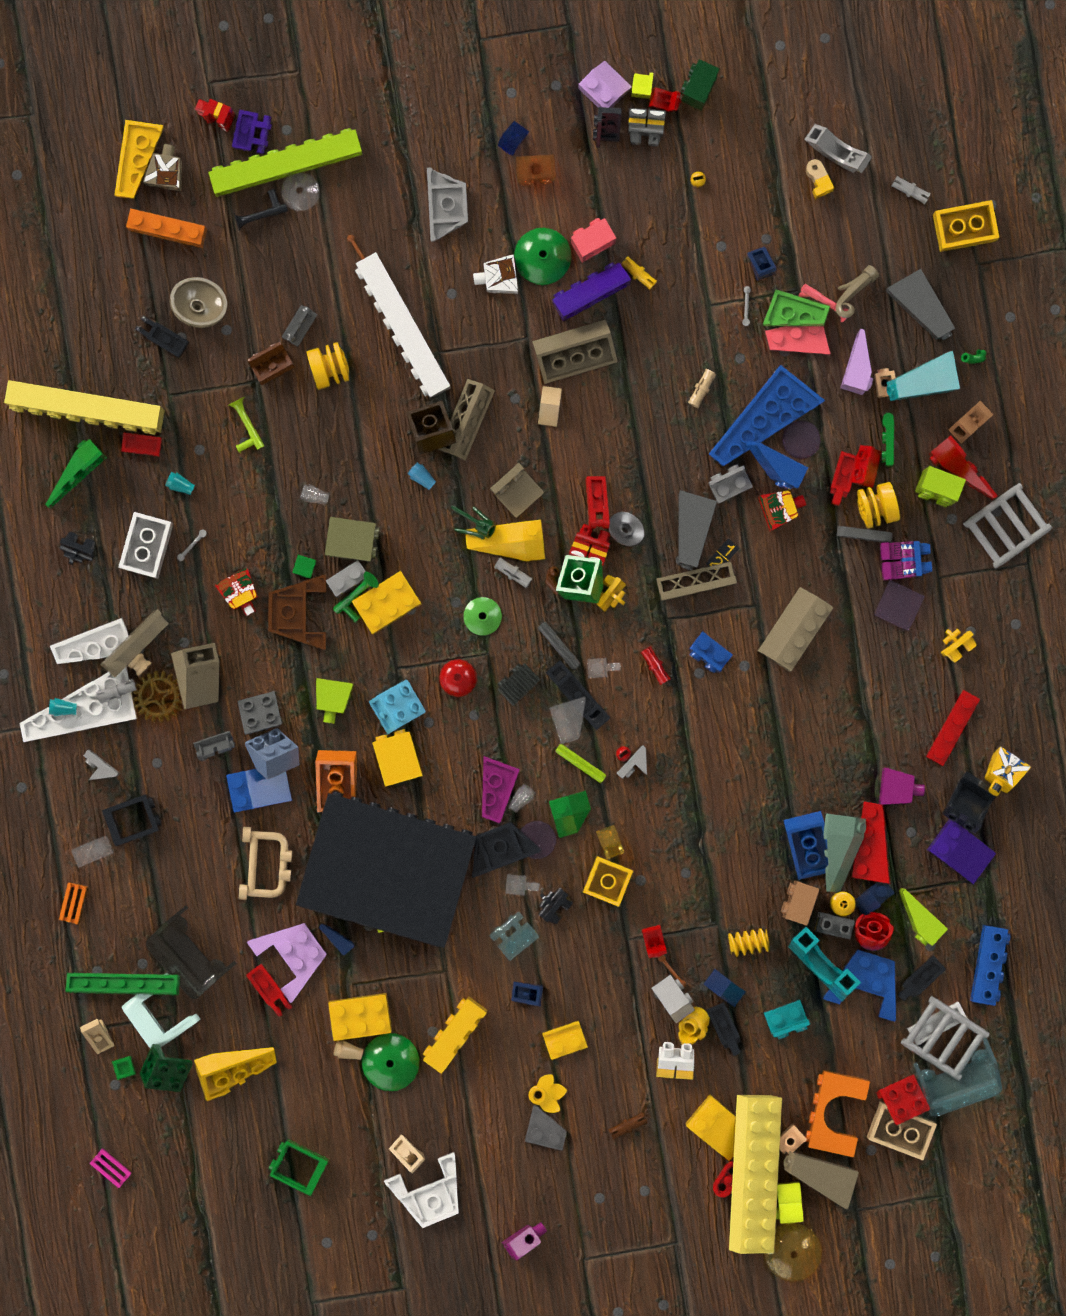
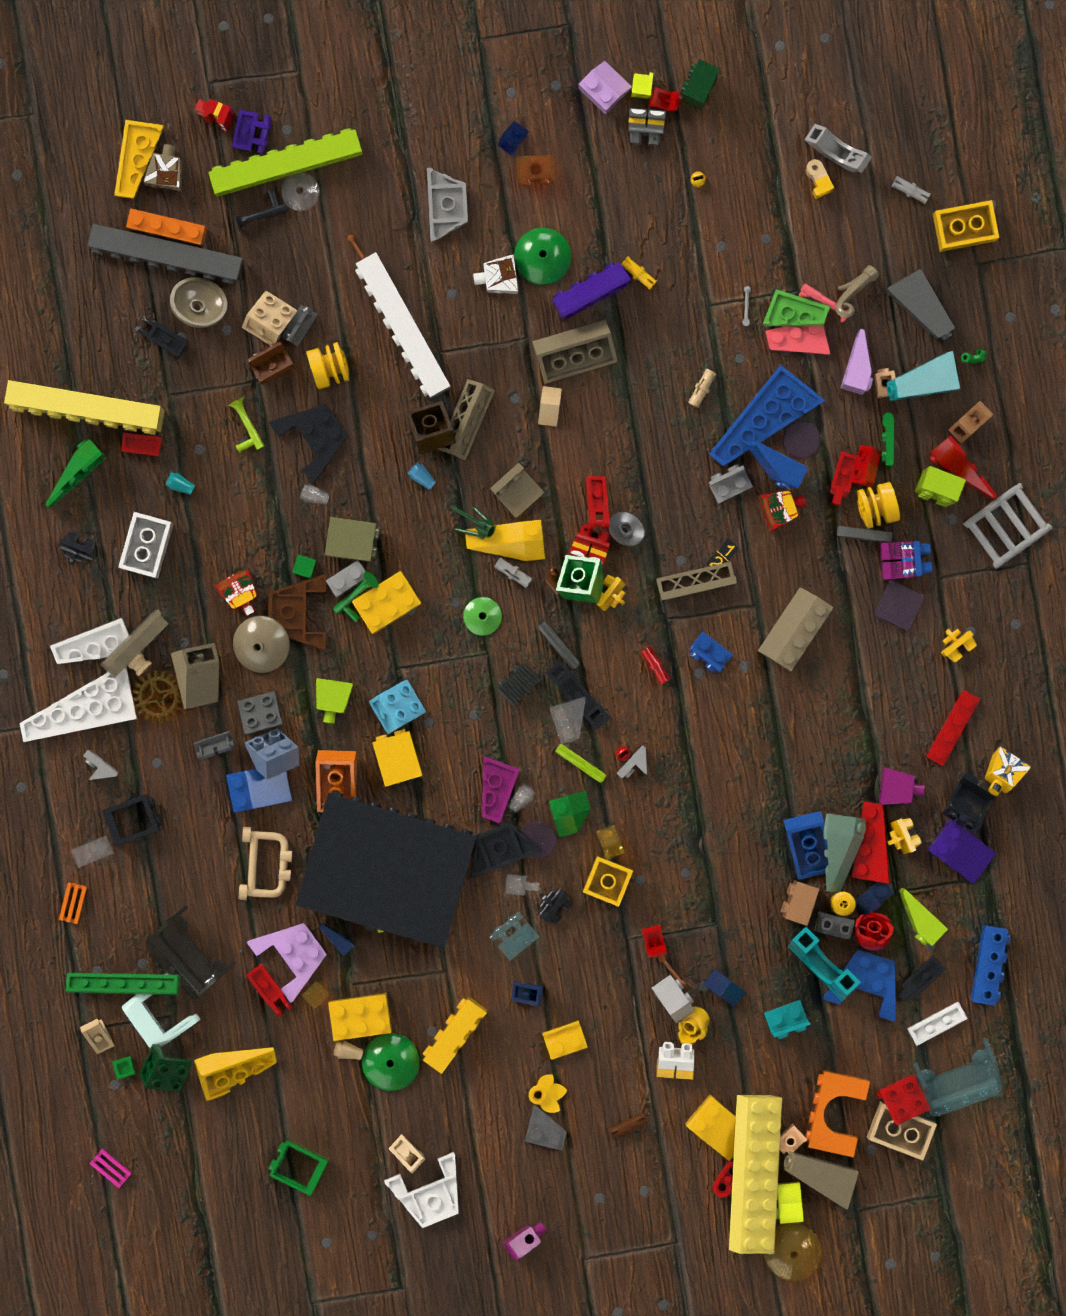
teal cone [49,698,77,717] -> none
light grey pin [96,679,137,704] -> none
light grey hinge [177,530,207,561] -> none
red cylinder [439,659,477,697] -> none
coral brick [571,218,616,263] -> none
clear plate [587,658,621,678] -> none
black bracket [593,107,622,148] -> none
dark grey slope [678,490,717,571] -> none
black hinge [706,1002,741,1056] -> none
yellow piece [728,928,769,957] -> none
dark blue slope [747,246,777,281] -> none
light grey bar [901,996,990,1081] -> none
none -> dark grey brick [87,224,244,284]
none -> dark tan dish [233,616,290,673]
none -> tan bracket [242,291,297,345]
none -> black wing [269,404,348,484]
none -> clear yellow panel [302,981,330,1009]
none -> yellow hips [887,818,922,854]

